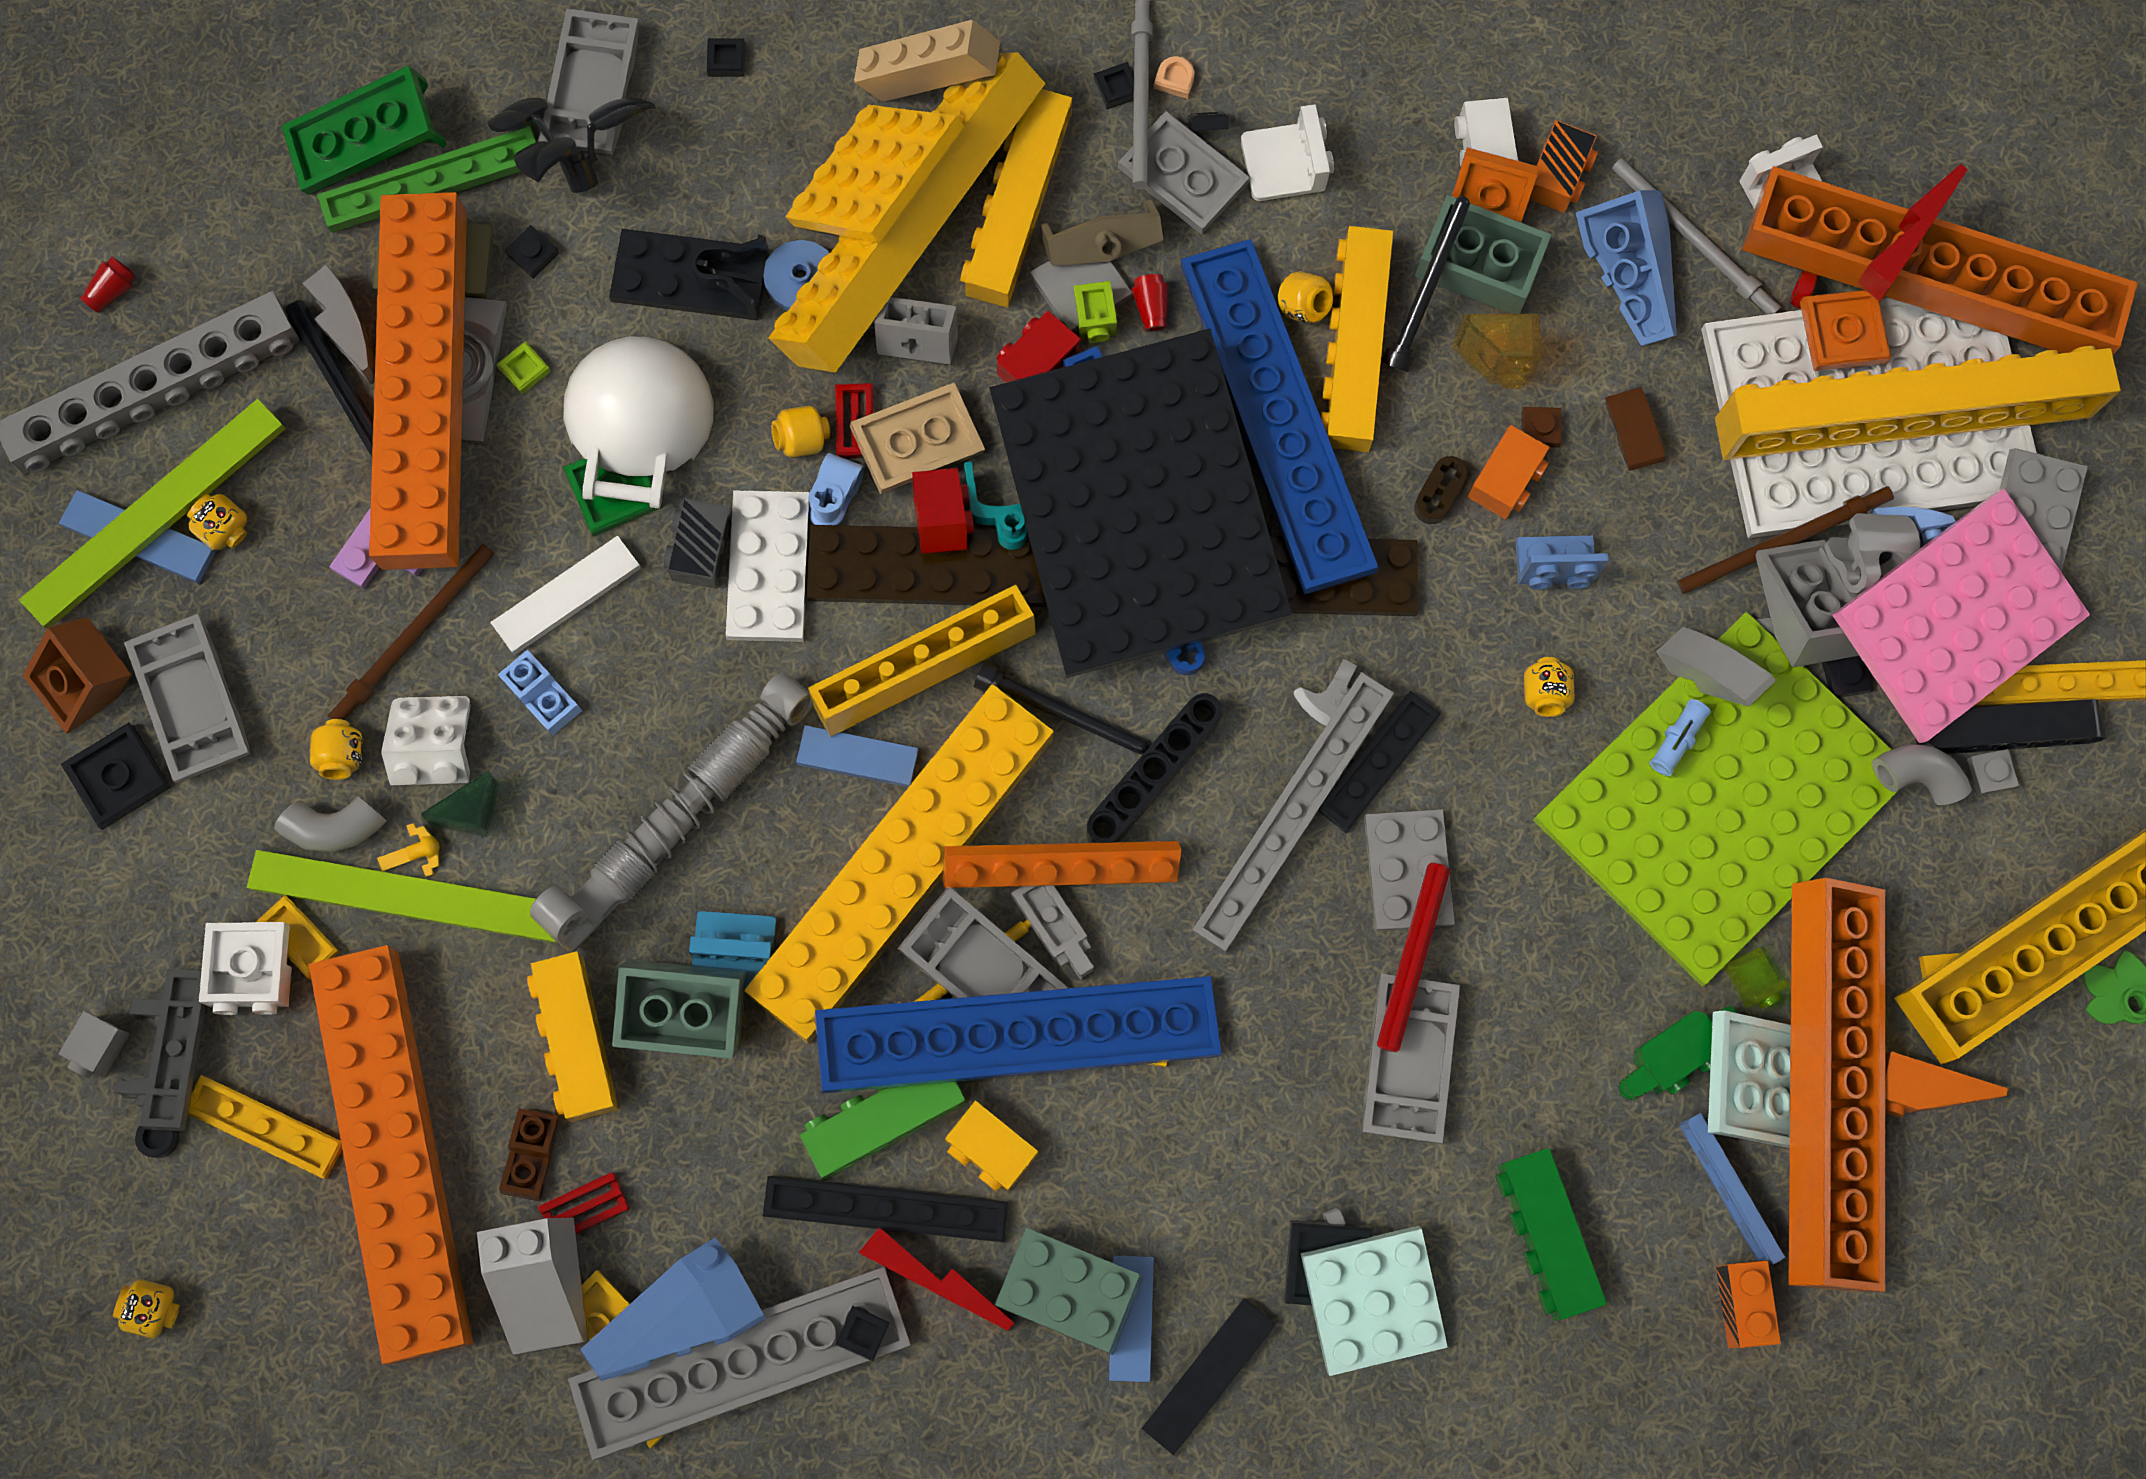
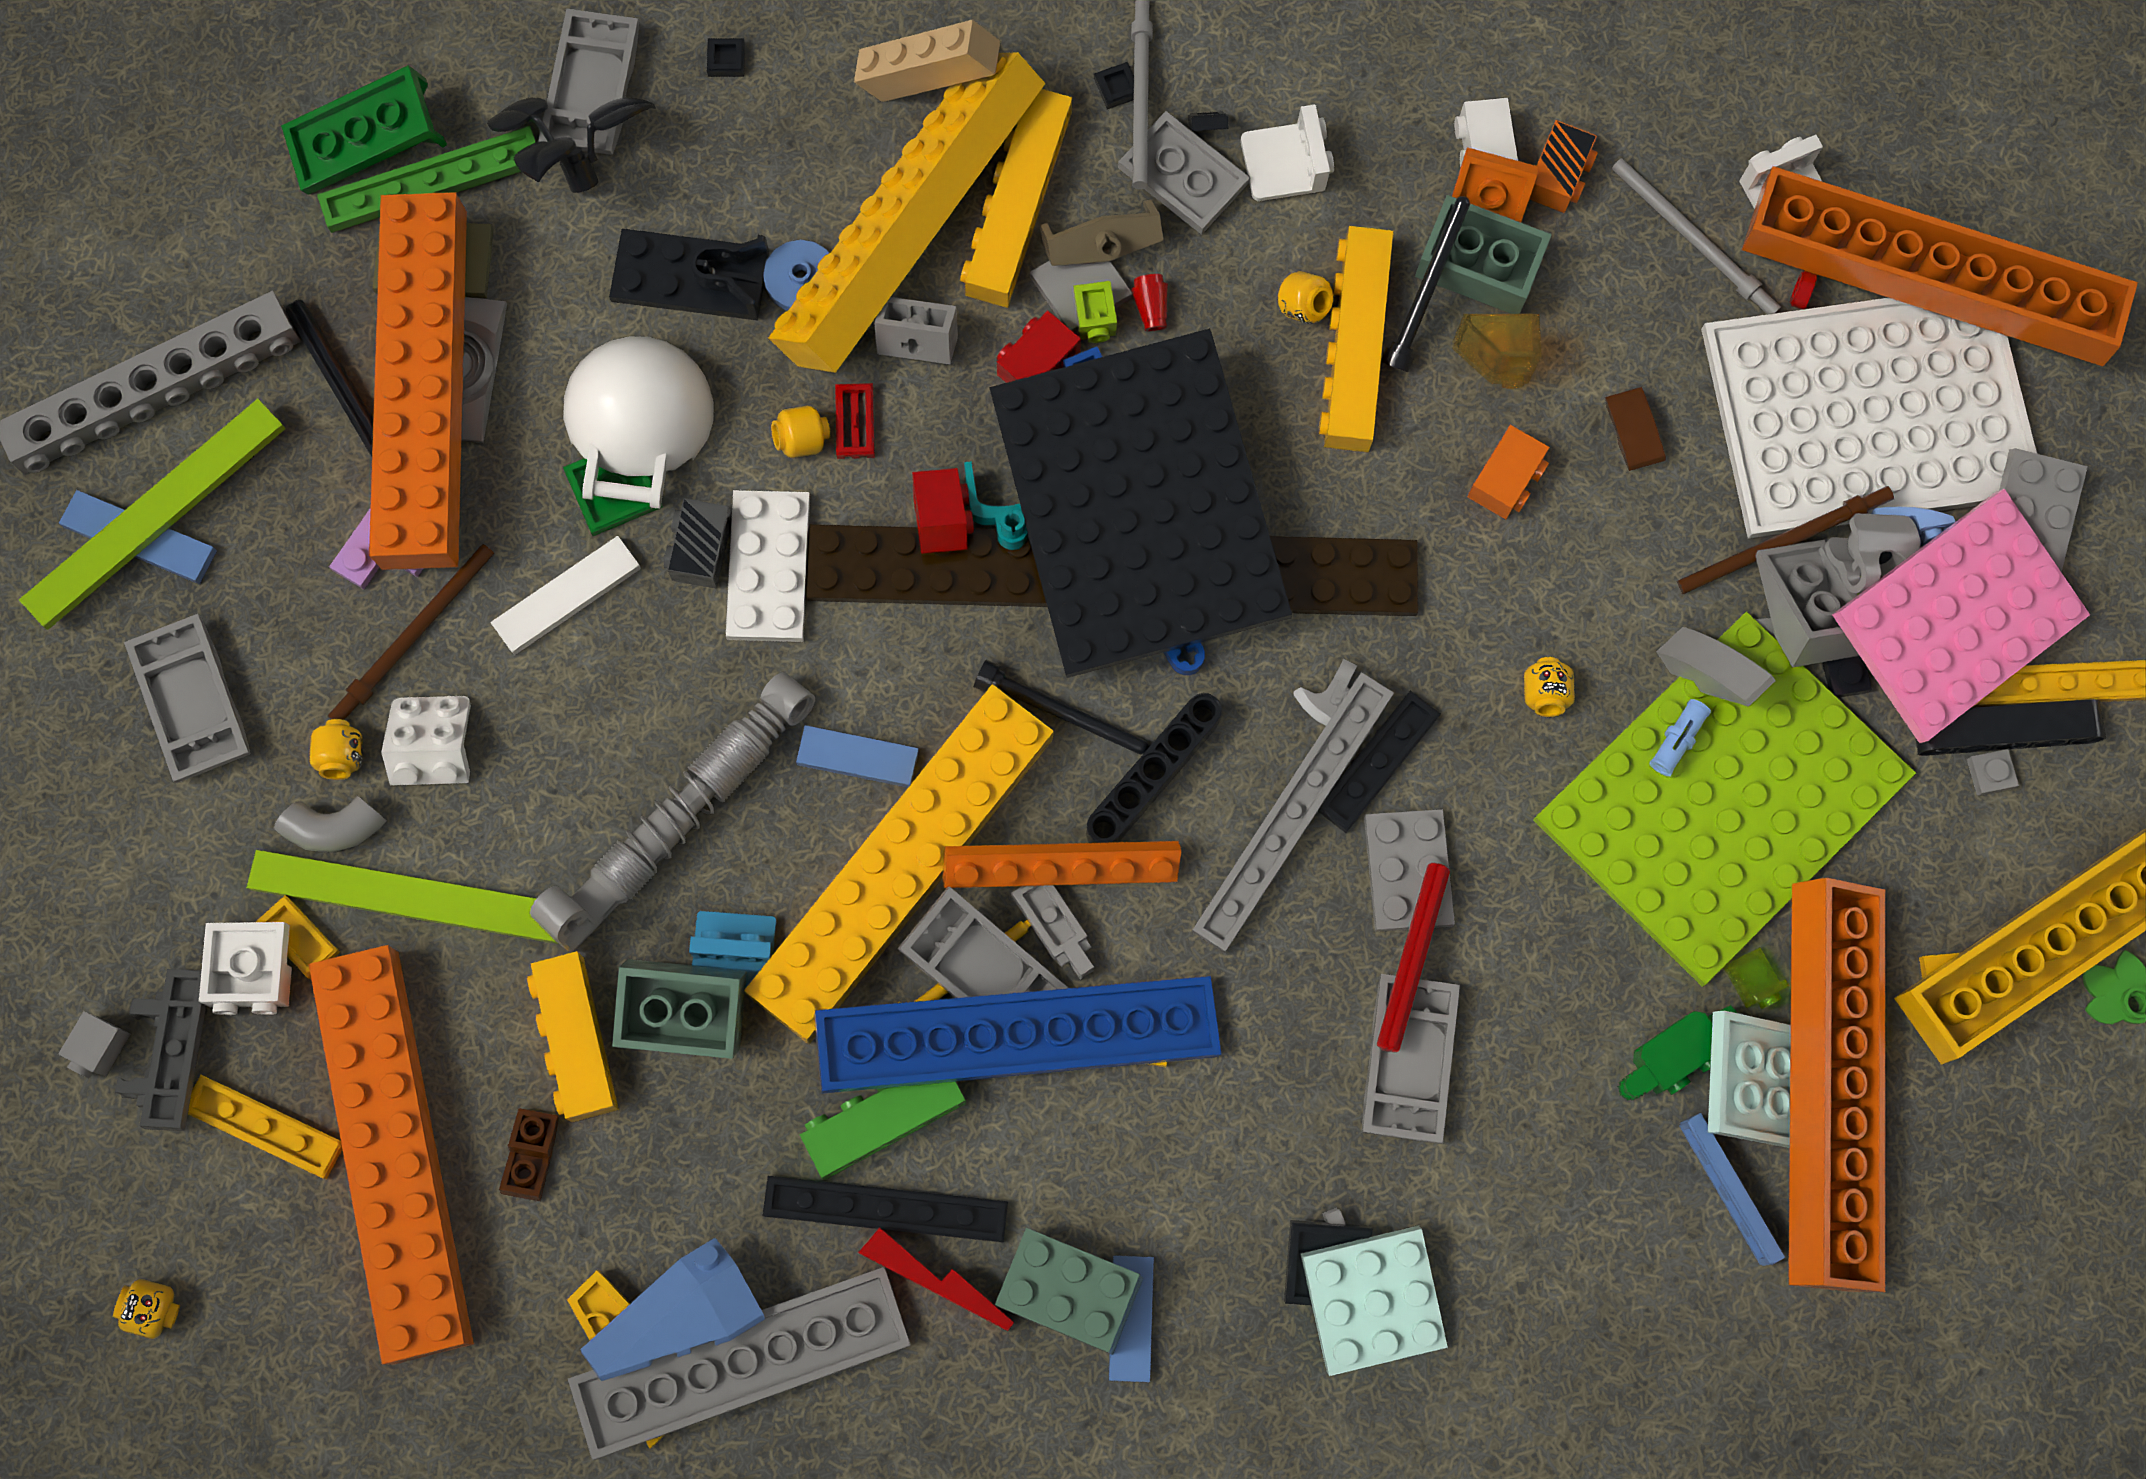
dark orange slope [22,617,131,734] -> none
black tile [61,722,171,830] -> none
red cone [80,256,136,313] -> none
black tile [135,1126,179,1158] -> none
yellow head [187,494,248,550] -> none
light grey slope [302,265,375,384] -> none
yellow piece [377,823,440,877] -> none
clear green slope [421,770,500,837] -> none
light grey slope [477,1218,588,1355] -> none
lime tile [496,341,551,395] -> none
light blue slope [498,649,582,736] -> none
black plate [505,225,559,279] -> none
red tile [538,1172,630,1235] -> none
yellow plate [785,105,965,243] -> none
yellow brick [808,585,1036,737] -> none
light blue piece [809,453,865,525] -> none
black tile [835,1306,890,1362] -> none
tan plate [850,382,985,494] -> none
yellow brick [945,1100,1038,1192] -> none
black tile [1141,1299,1275,1456] -> none
light nougat tile [1153,56,1194,99] -> none
blue plate [1180,239,1378,595] -> none
dark brown beam [1414,456,1468,525] -> none
green brick [1495,1148,1607,1321] -> none
medium blue bracket [1515,535,1609,590] -> none
reddish brown plate [1521,407,1562,448] -> none
medium blue wedge [1576,190,1677,346] -> none
yellow brick [1715,346,2121,460] -> none
orange brick [1716,1260,1781,1348] -> none
orange plate [1800,290,1891,371] -> none
red slope [1858,164,1968,302] -> none
light grey cylinder [1872,744,1972,805] -> none
orange slope [1885,1052,2008,1117] -> none

